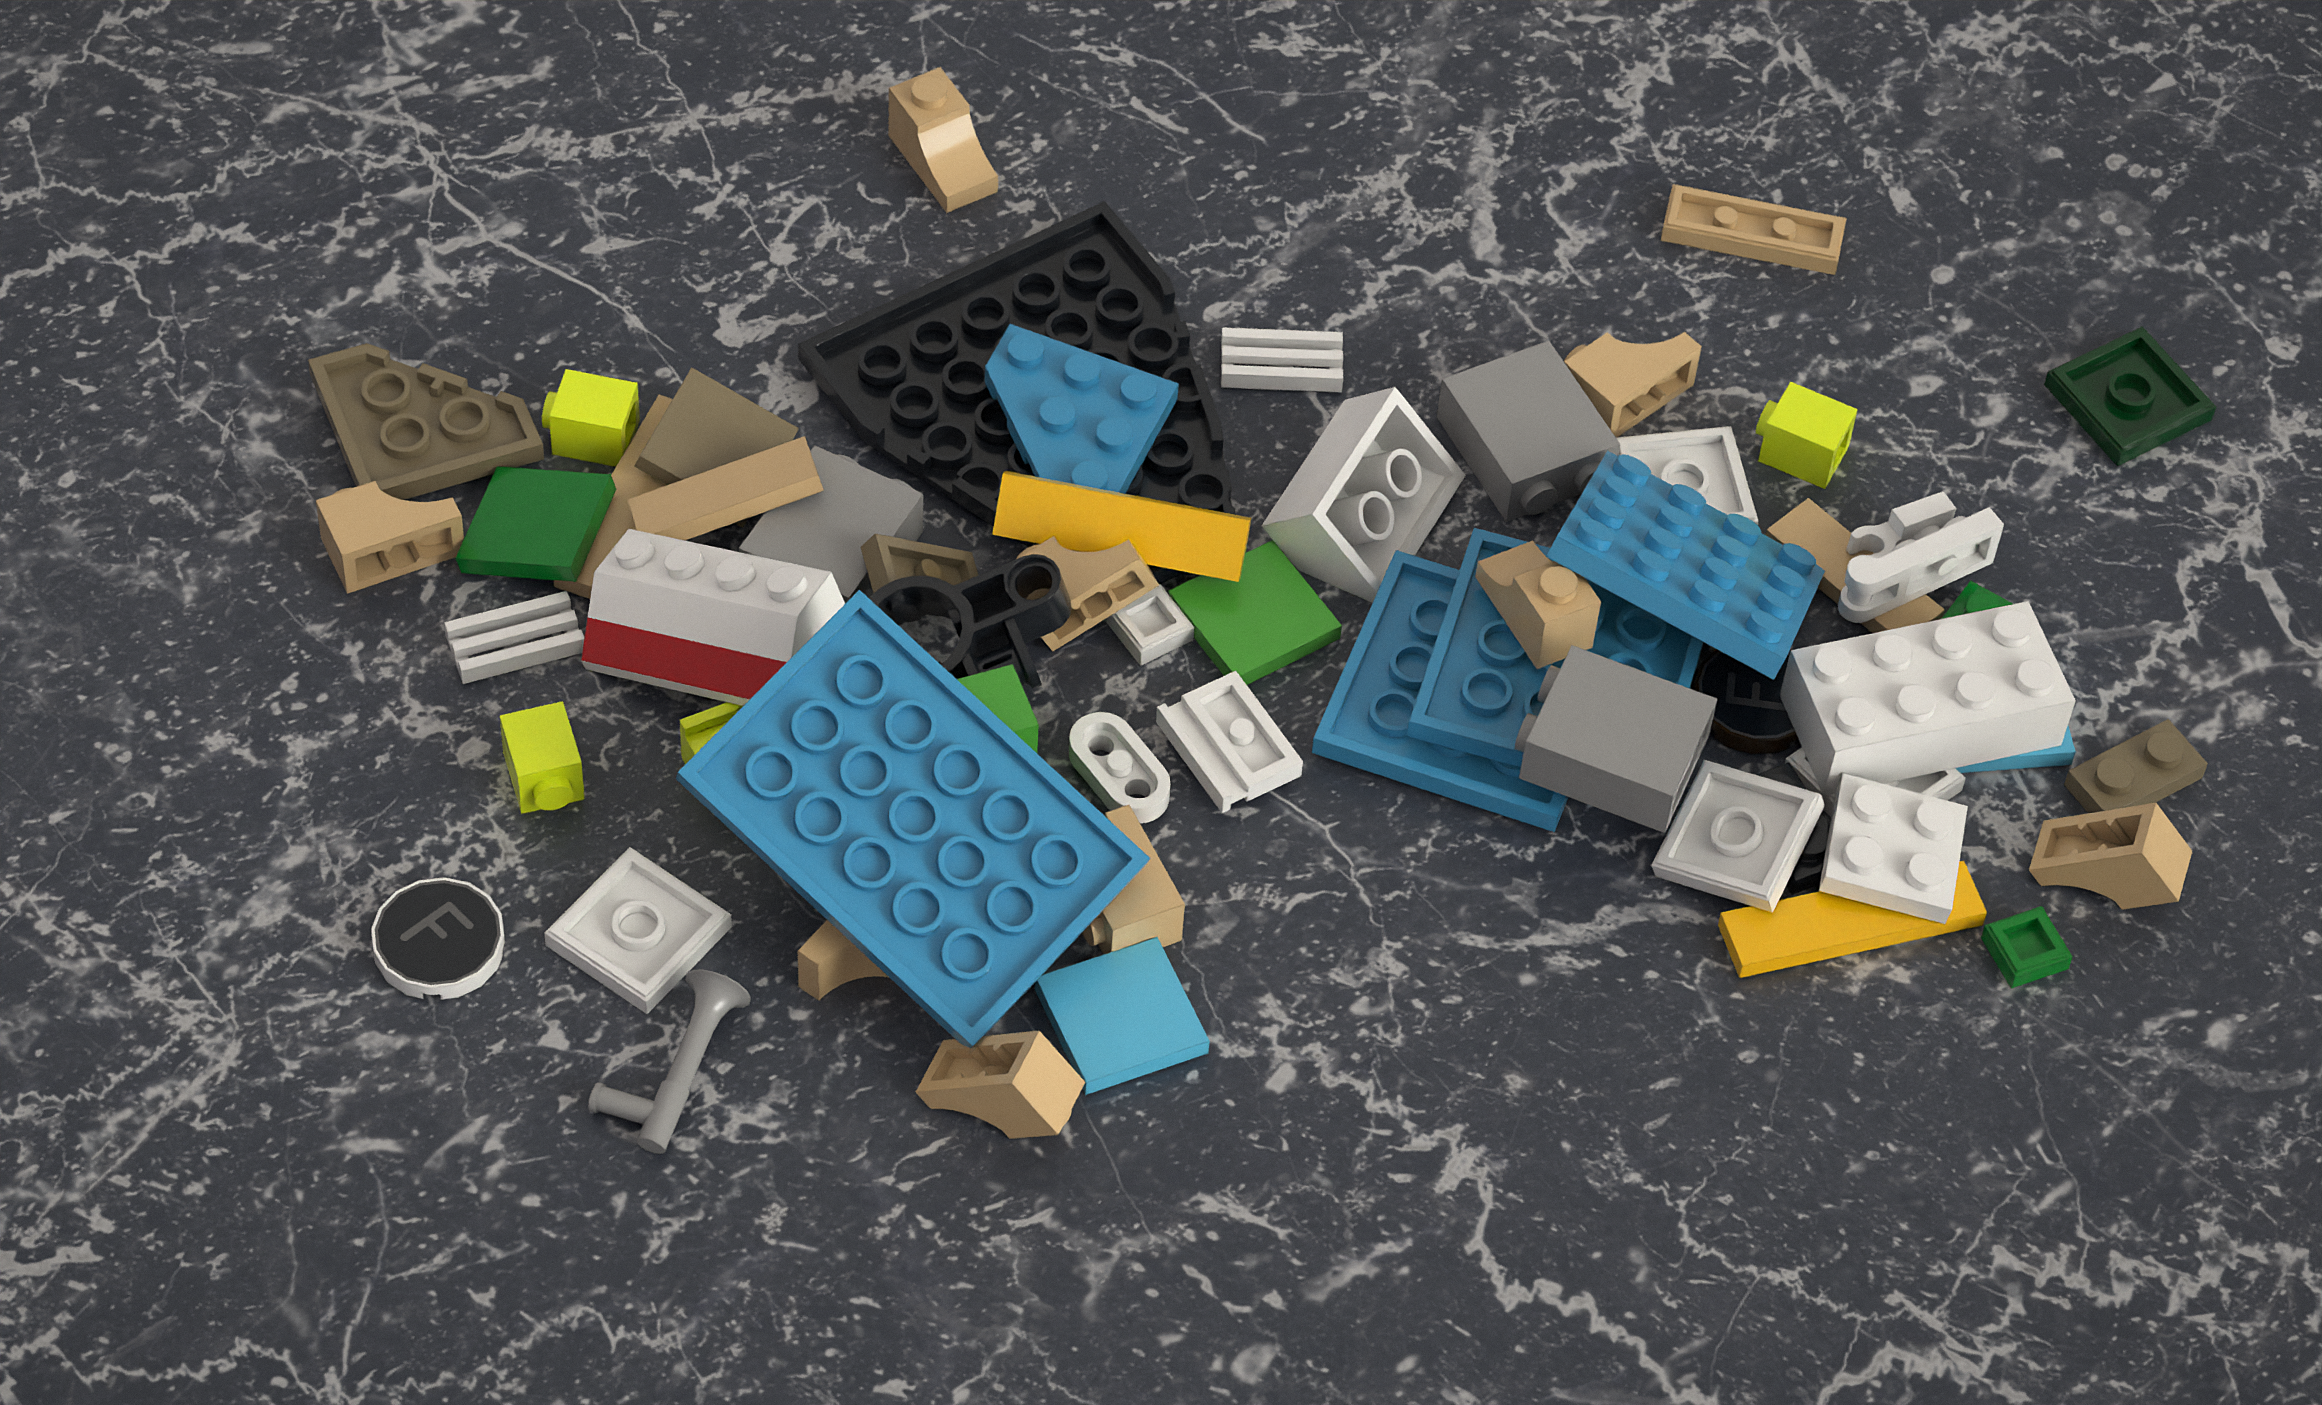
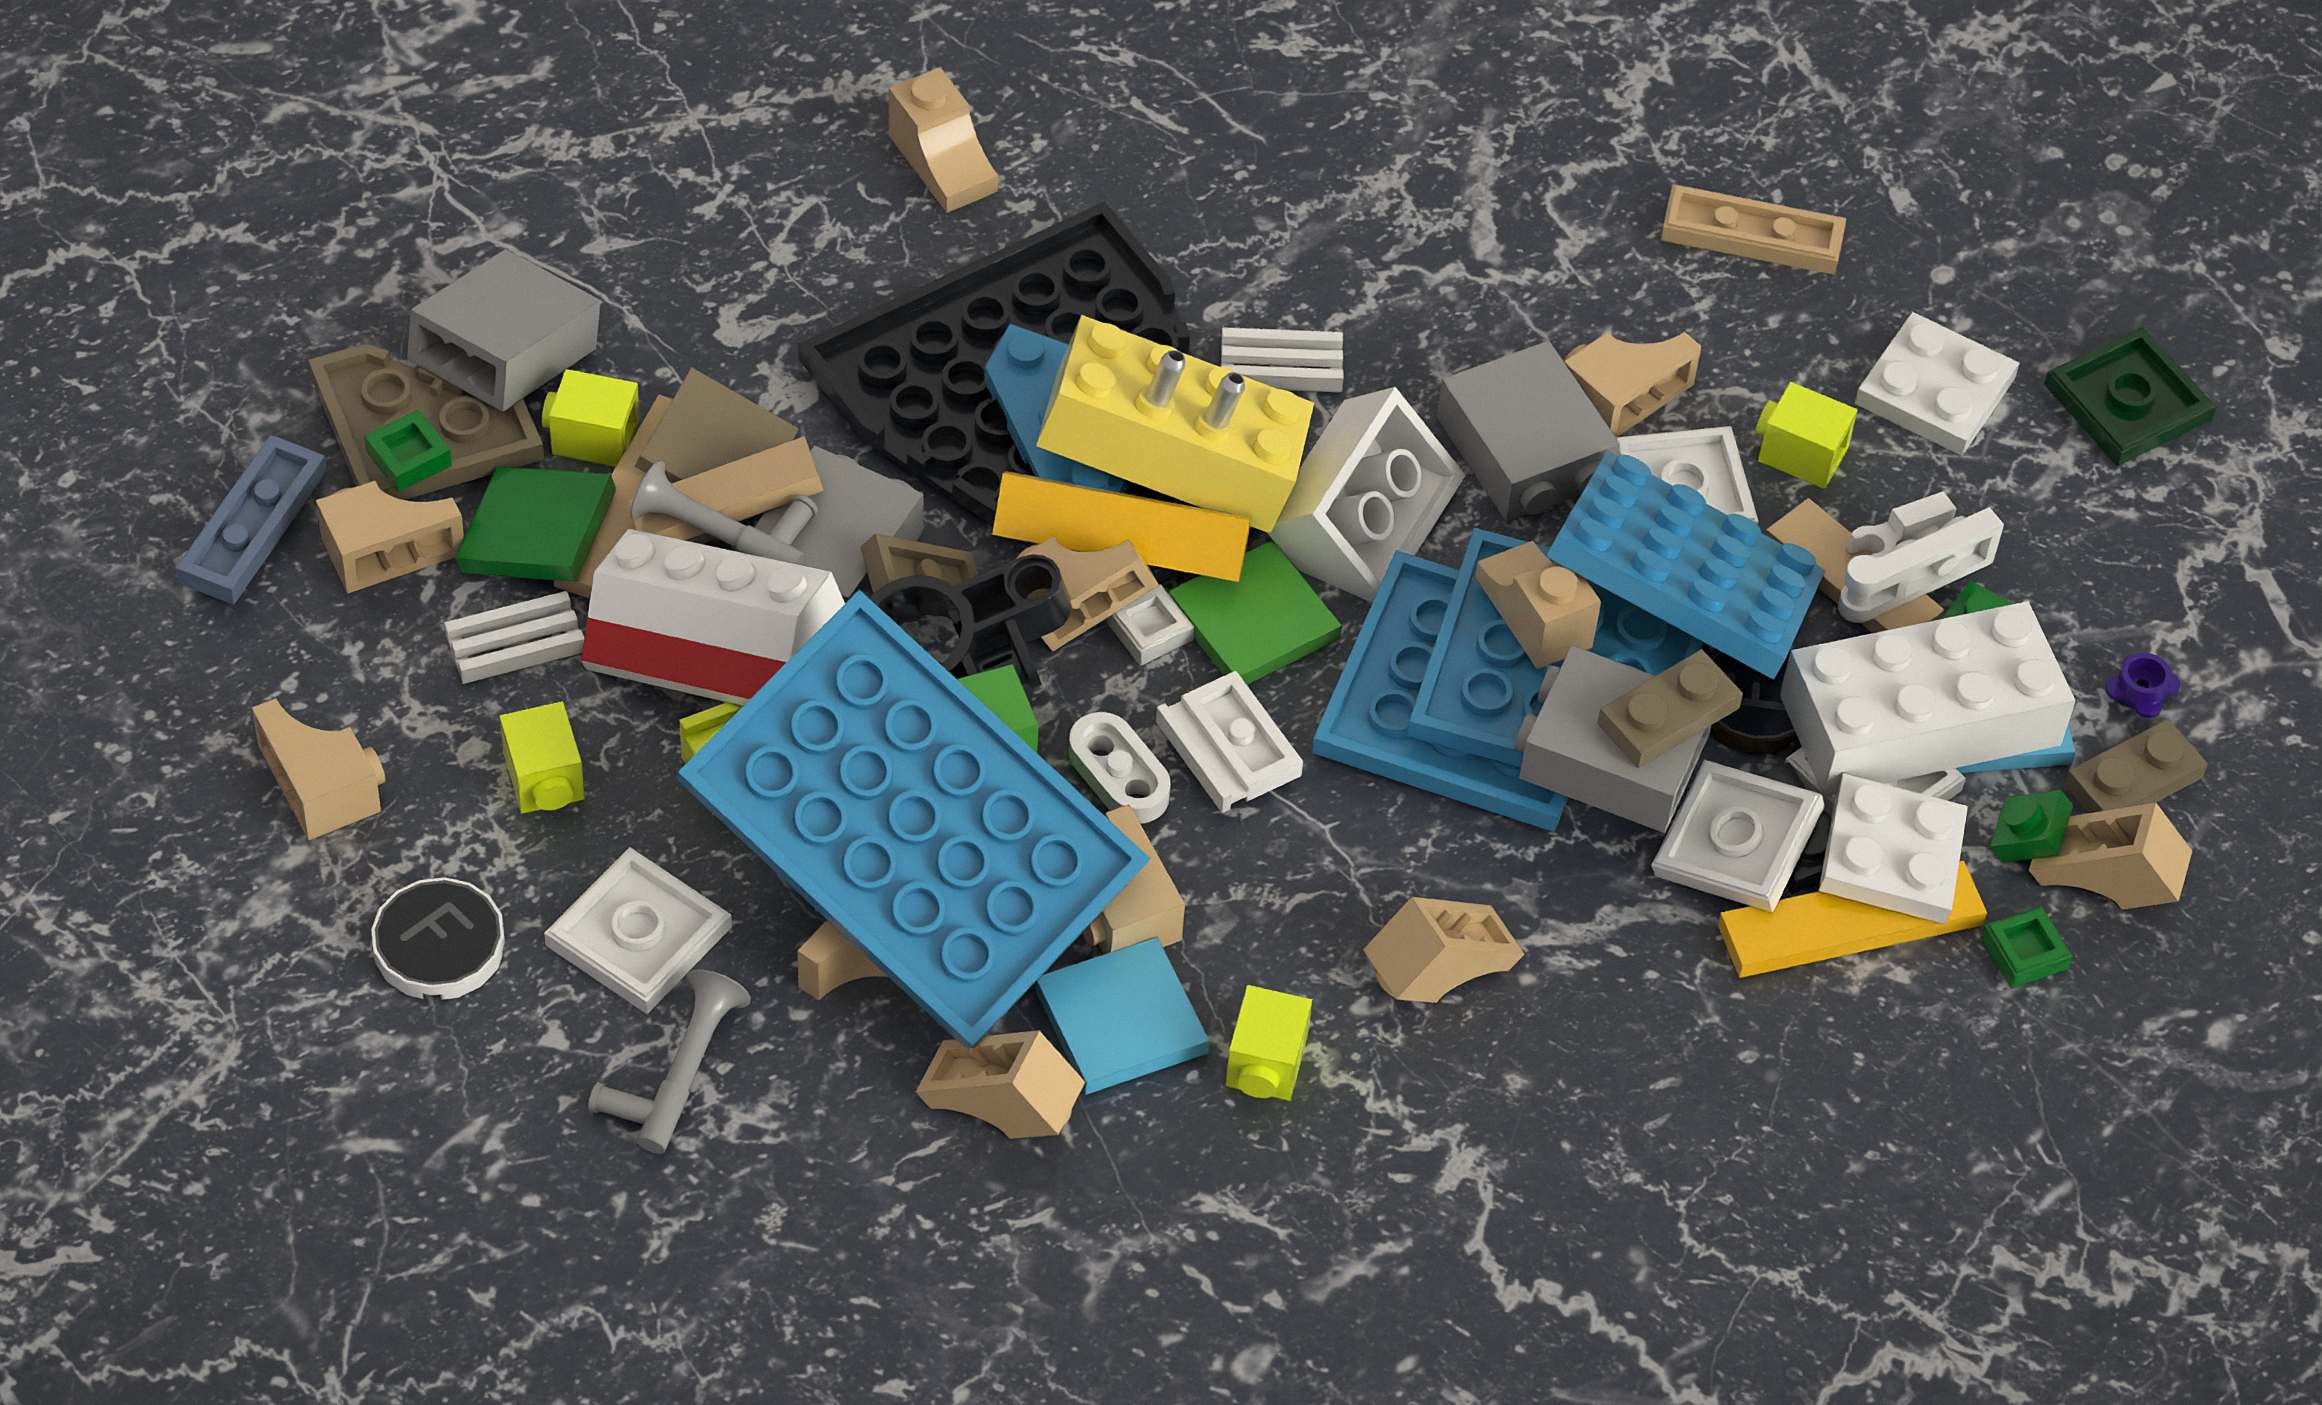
none -> sand blue plate [176,434,327,605]
none -> tan arch [252,698,386,840]
none -> green plate [364,409,452,492]
none -> light grey brick [407,249,601,412]
none -> light grey piece [630,460,818,565]
none -> light yellow piece [1036,315,1314,534]
none -> neon yellow brick [1226,985,1313,1101]
none -> tan arch [1363,897,1524,1003]
none -> dark tan plate [1597,649,1743,768]
none -> white plate [1855,312,2020,456]
none -> green plate [1990,790,2073,863]
none -> dark purple plate [2105,653,2180,718]

